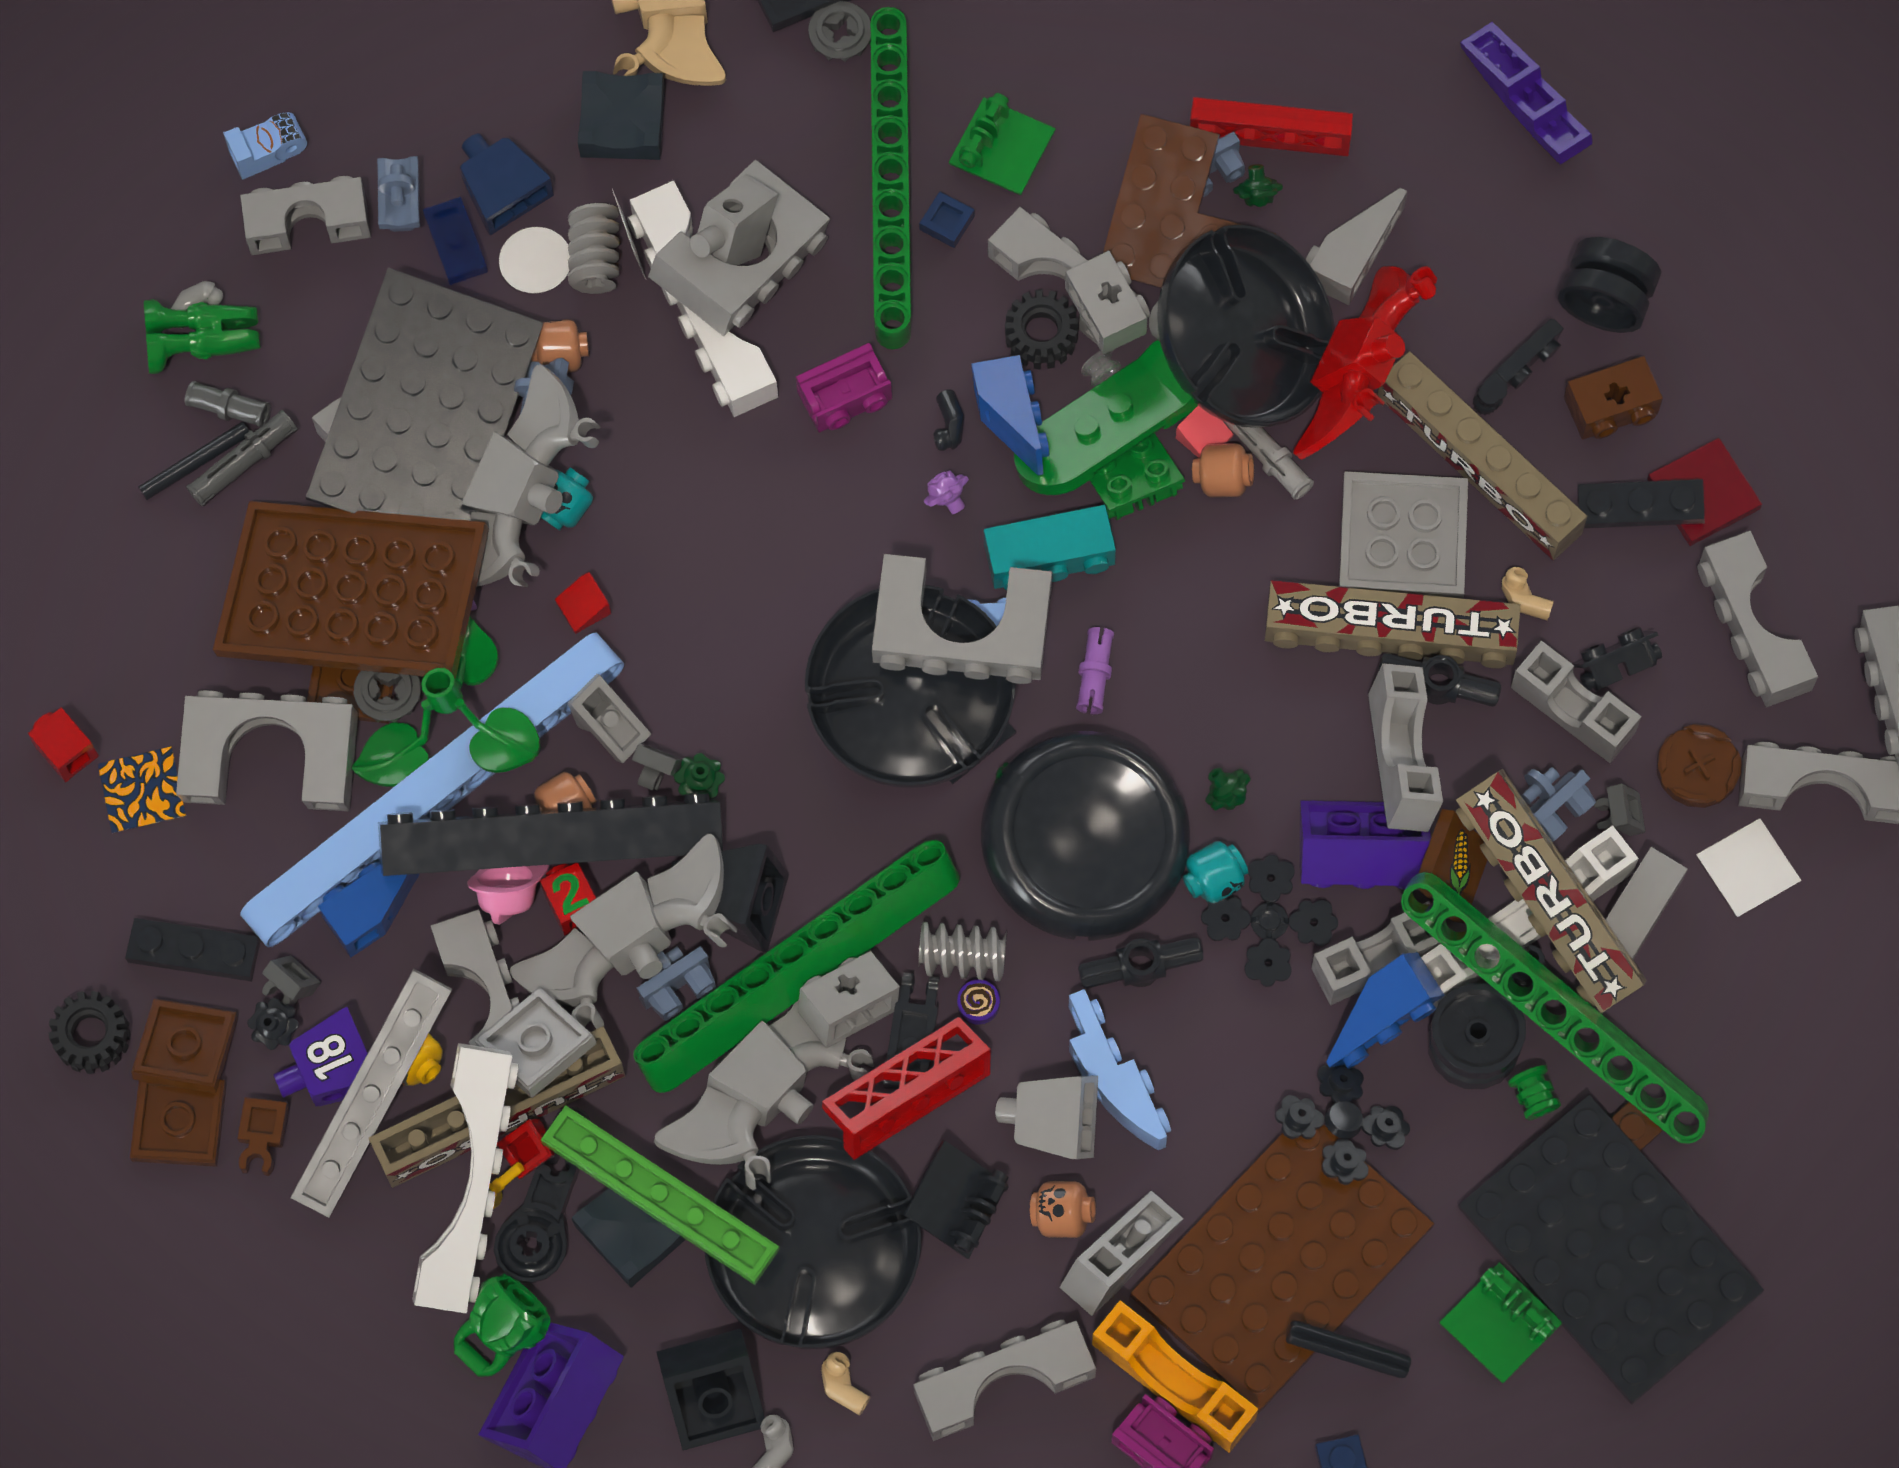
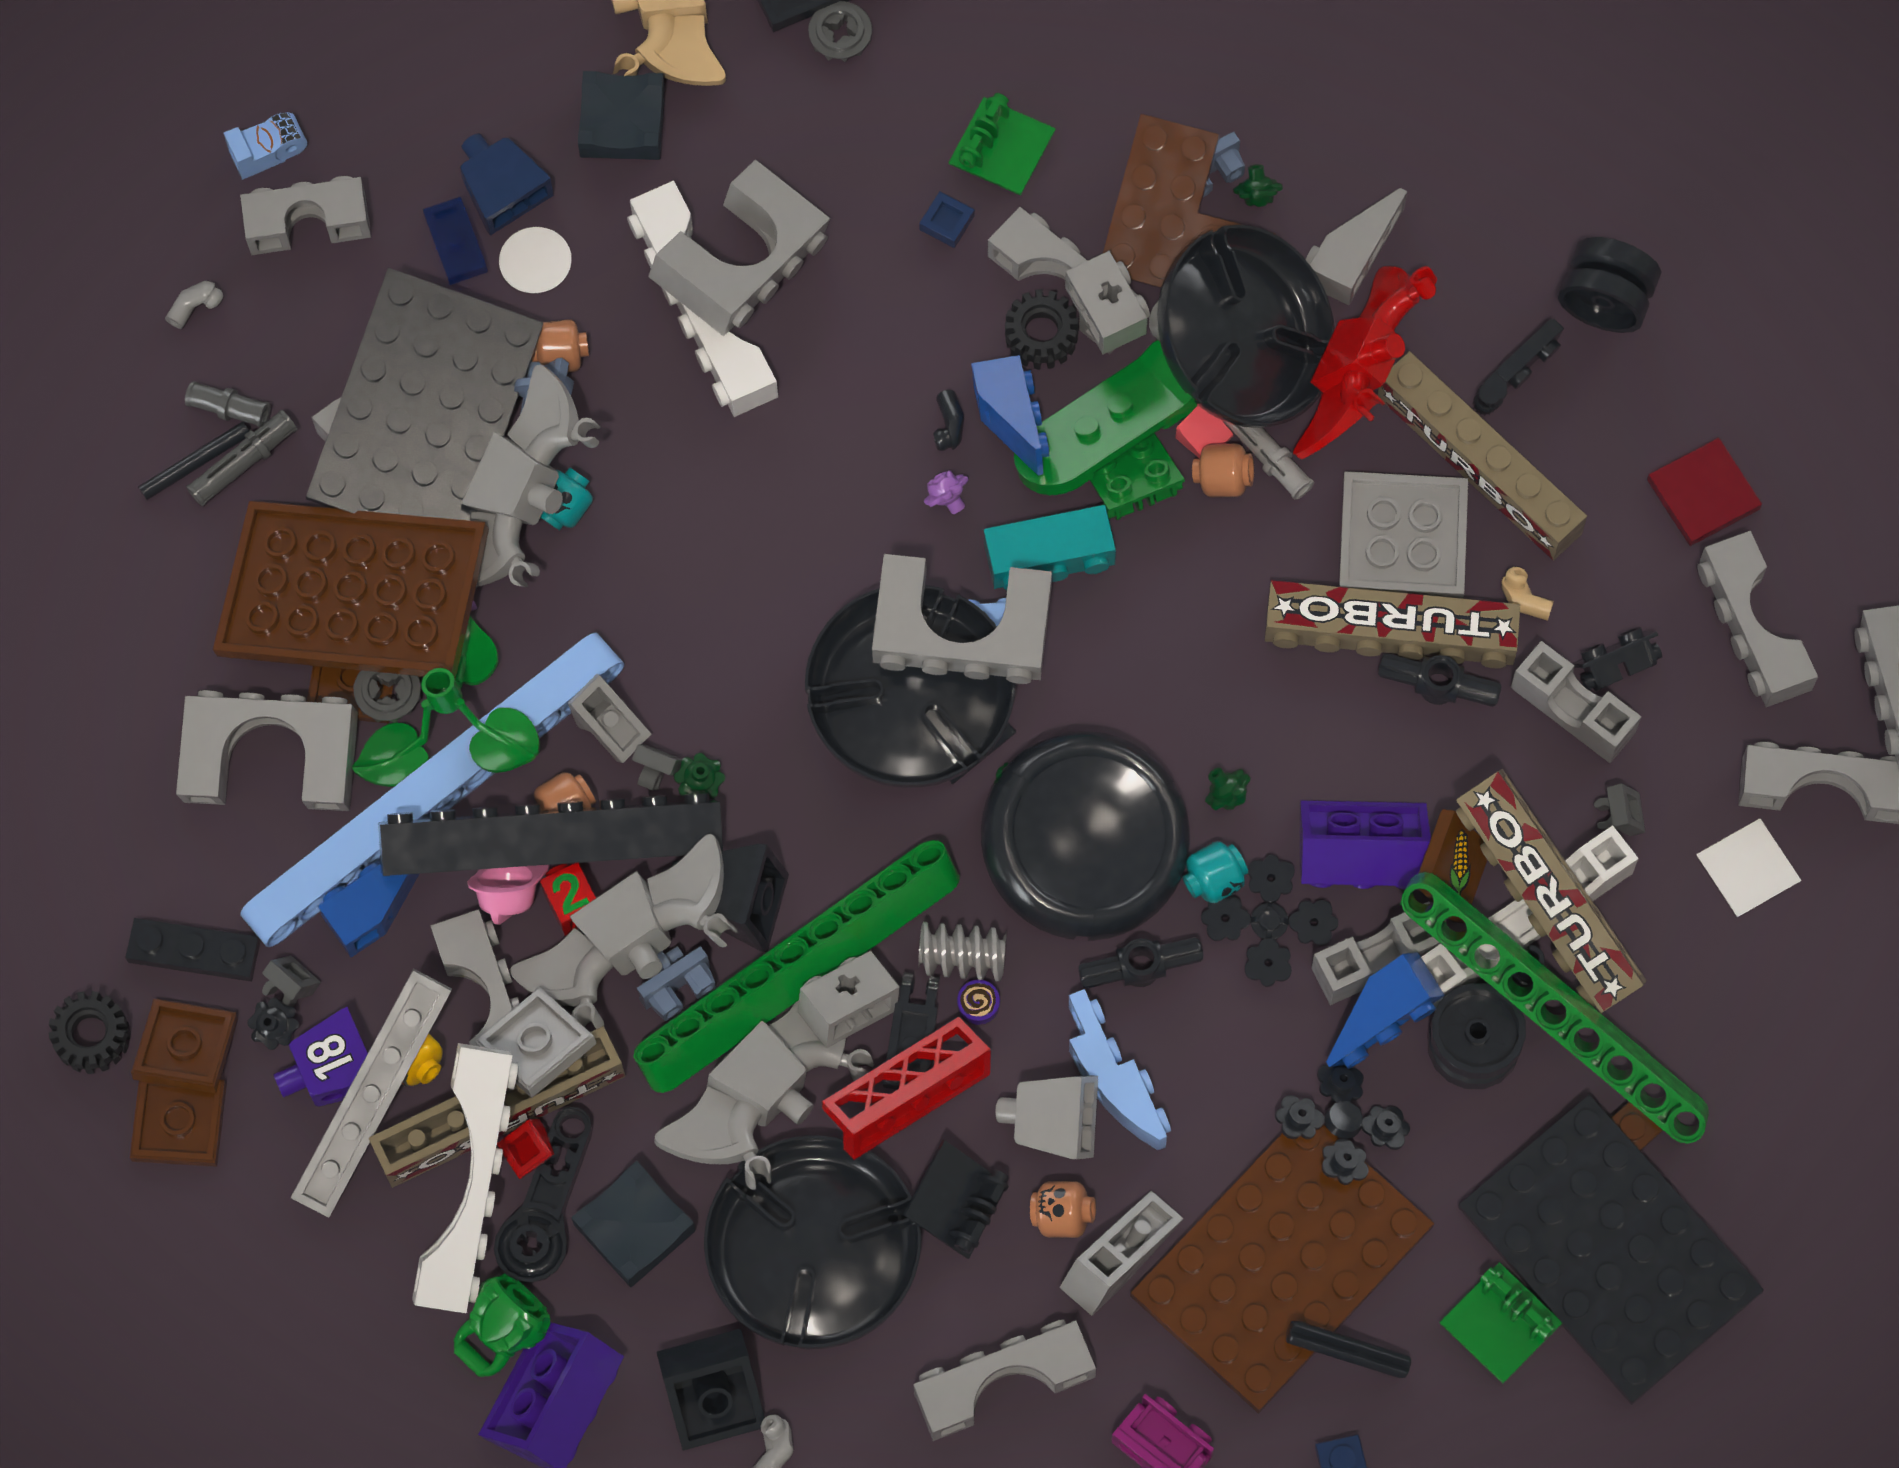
red brick [28,707,99,782] -> none
sticker [98,747,186,833] -> none
green piece [144,299,261,374] -> none
reddish brown plate [237,1097,289,1176] -> none
sand blue hips [377,156,420,232] -> none
yellow hand [489,1162,524,1209] -> none
bright green tile [541,1105,780,1285] -> none
red slope [555,572,611,634] -> none
light grey piece [568,203,619,294] -> none
white sticker [612,189,646,279] -> none
light grey torso [690,174,778,266] -> none
magenta hinge [796,343,892,433] -> none
tan arm [821,1352,870,1416] -> none
green beam [870,7,911,350] -> none
medium lavender pin [1076,627,1114,714] -> none
clear bush [1081,351,1122,388] -> none
light orange arch [1092,1300,1259,1453] -> none
red fence [1190,97,1353,157] -> none
light grey arch [1368,663,1443,832] -> none
dark purple slope [1460,22,1593,165] -> none
green bush [1508,1065,1561,1120] -> none
sand blue hips [1521,767,1596,842] -> none
reddish brown brick [1564,356,1663,440] -> none
black plate [1578,479,1705,528] -> none
light grey slope [1606,847,1688,959] -> none
reddish brown tile [1656,724,1741,808] -> none

